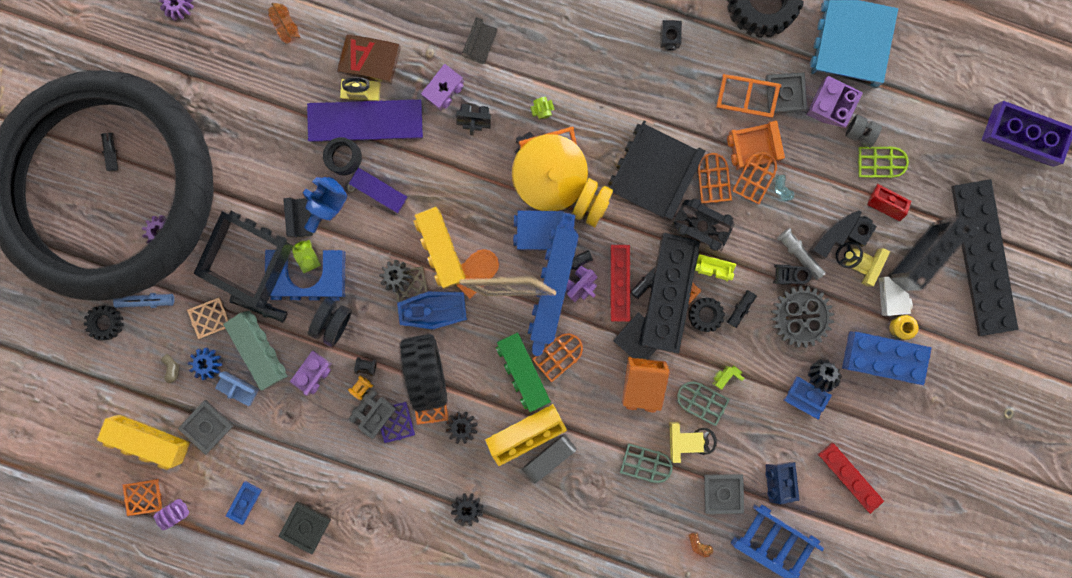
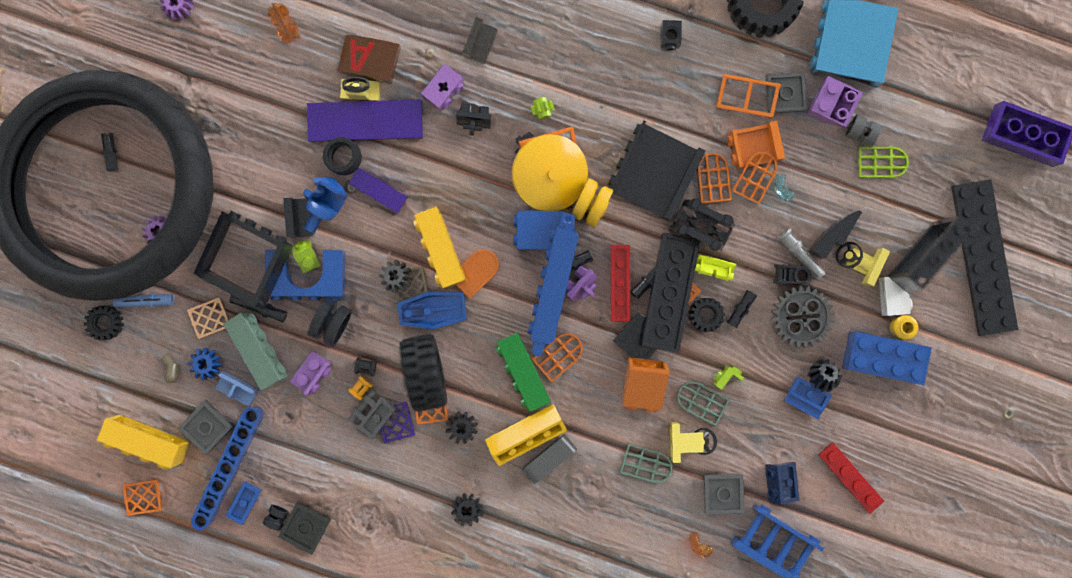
medium lavender gear [153,499,189,530] -> none
door [460,277,556,296] -> none
black brick [847,216,877,247] -> none
red slope [867,184,911,221] -> none
none -> blue beam [191,406,264,531]
none -> black wheel [262,504,289,531]

